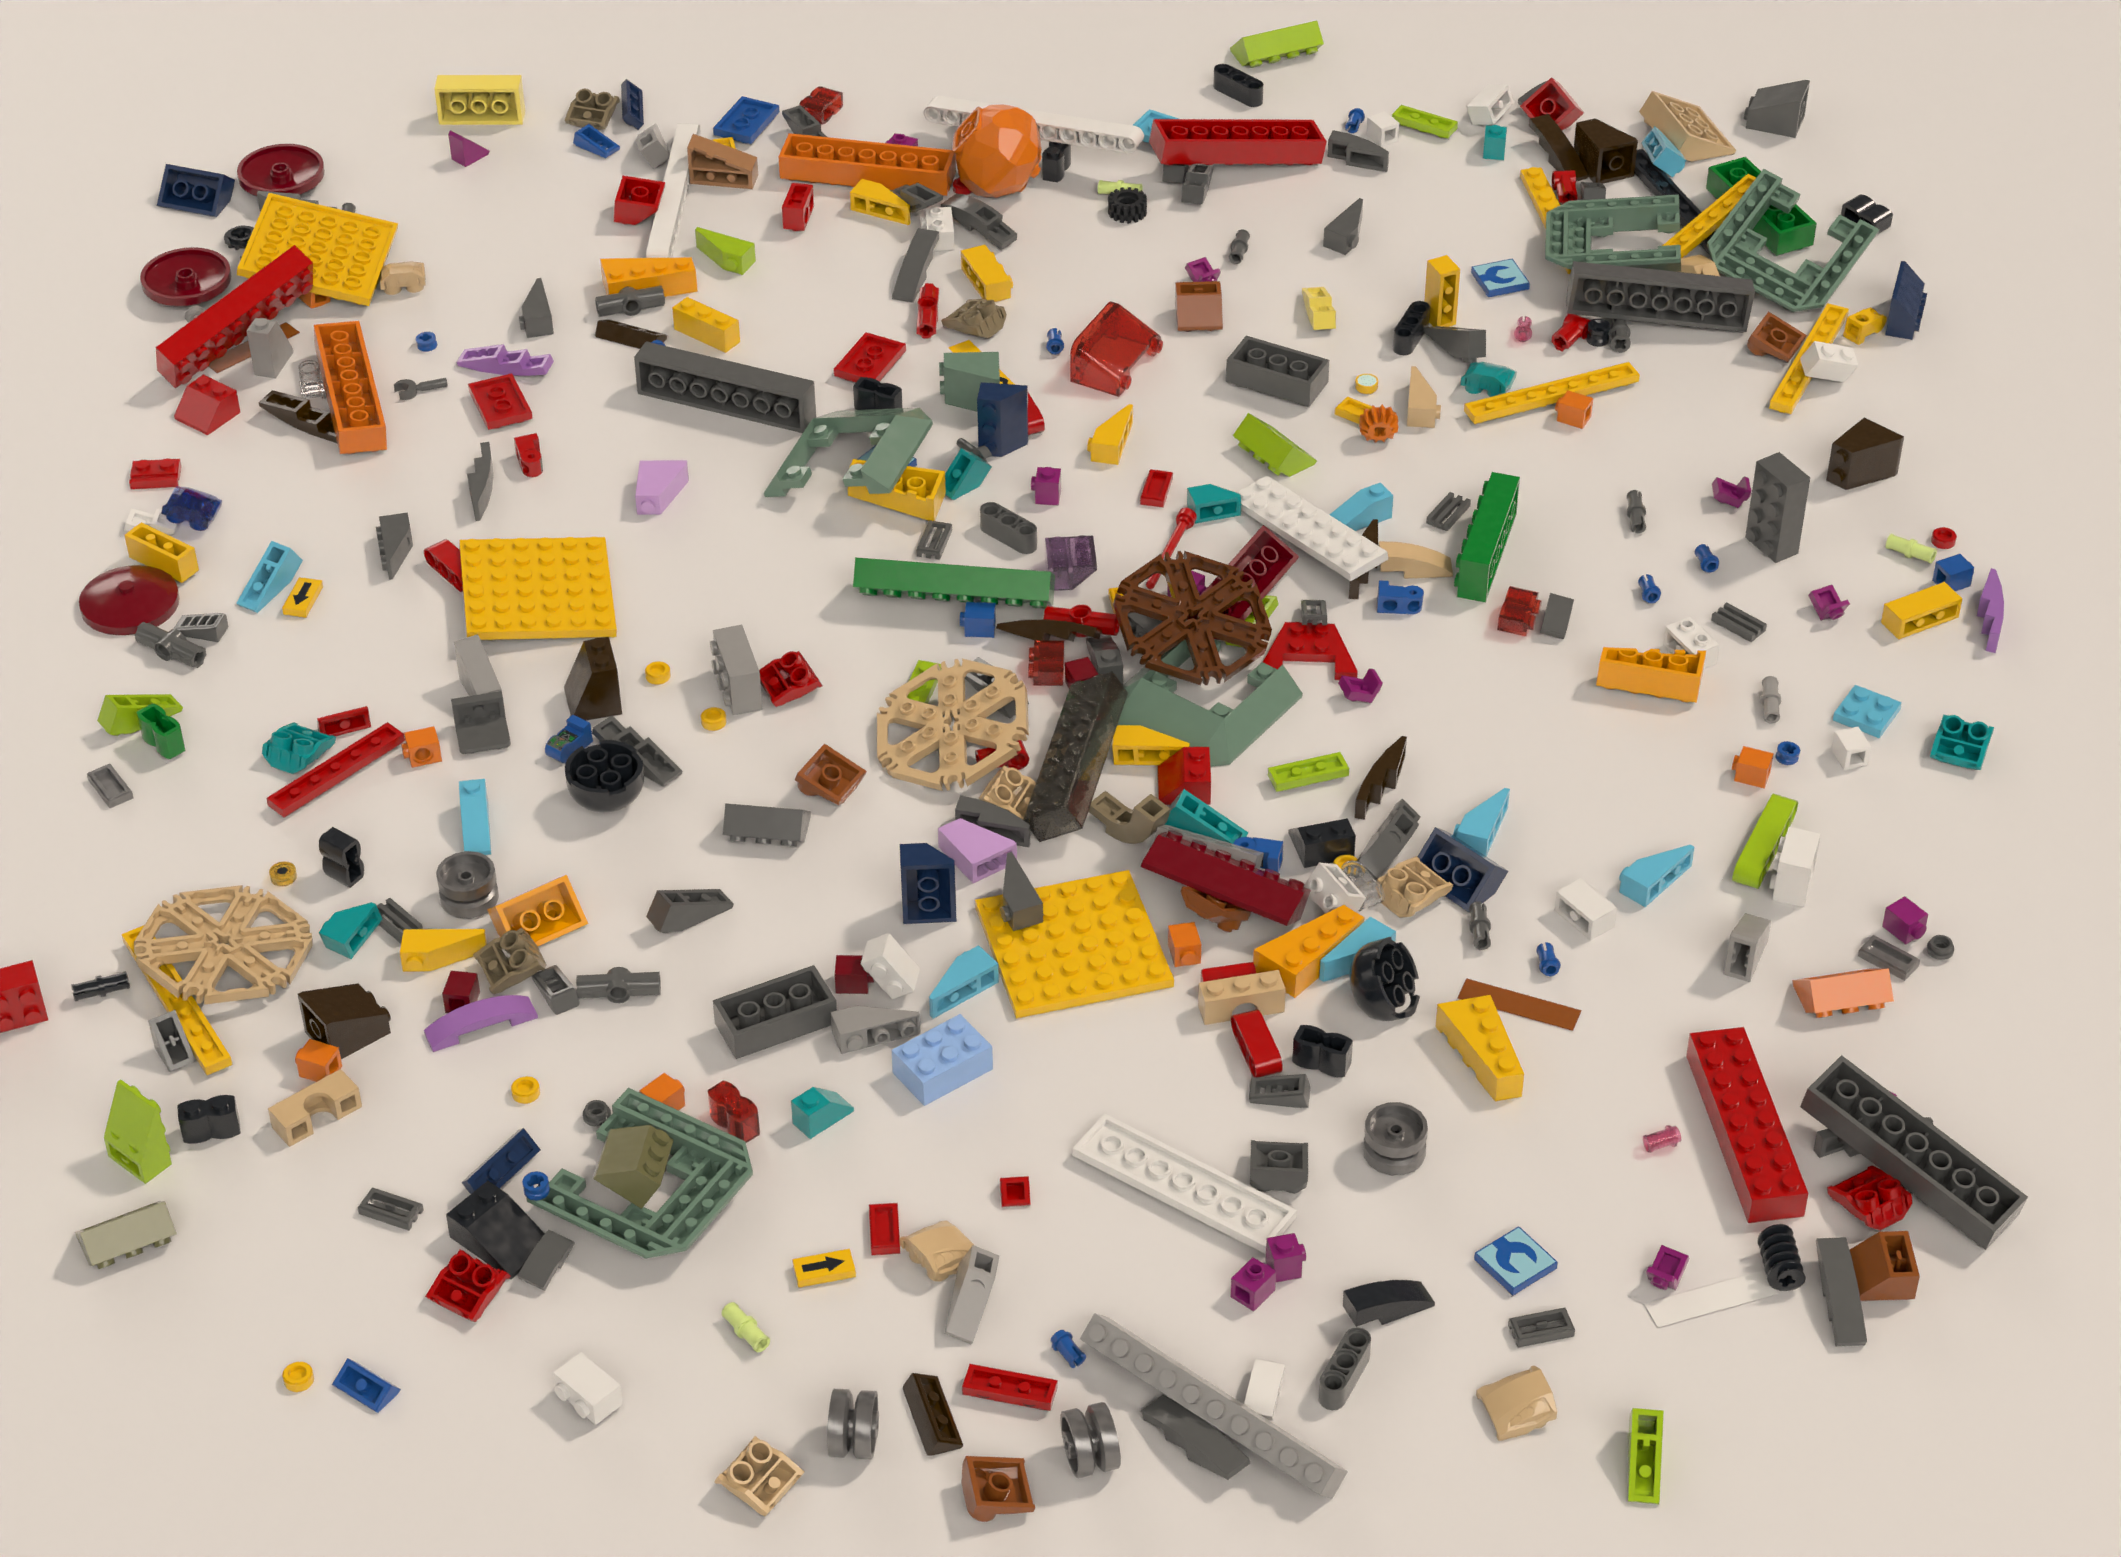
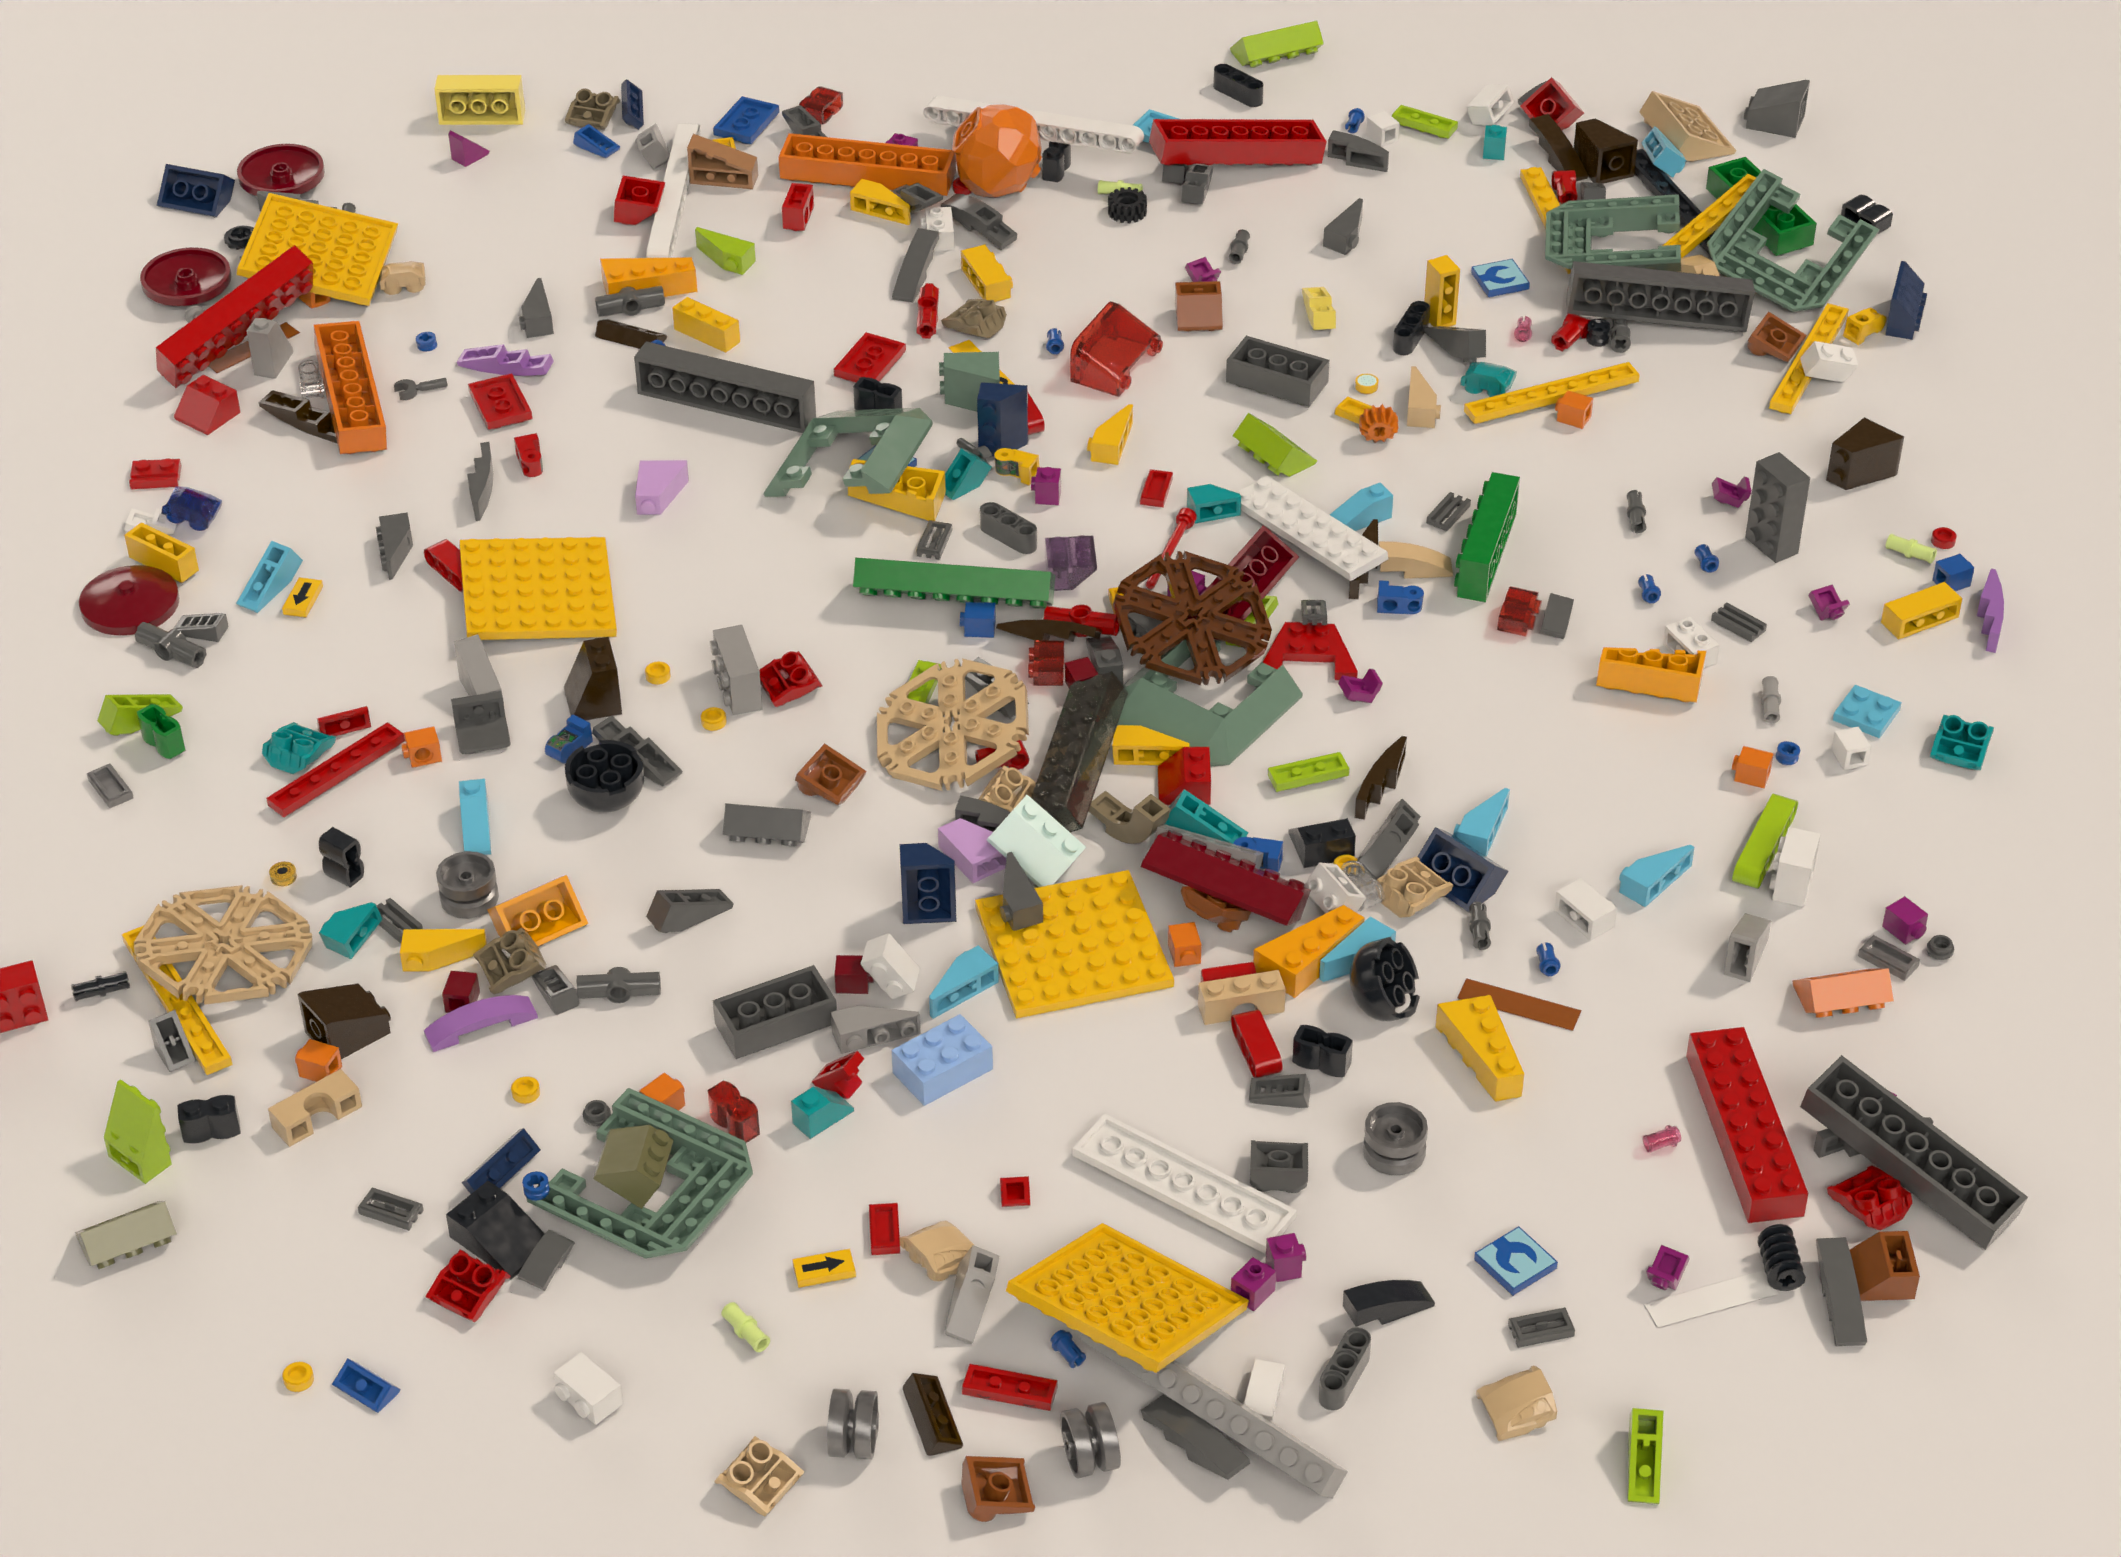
none -> red slope [812,1051,865,1099]
none -> light aqua slope [987,795,1086,887]
none -> yellow leg [994,448,1039,485]
none -> yellow plate [1006,1223,1249,1373]

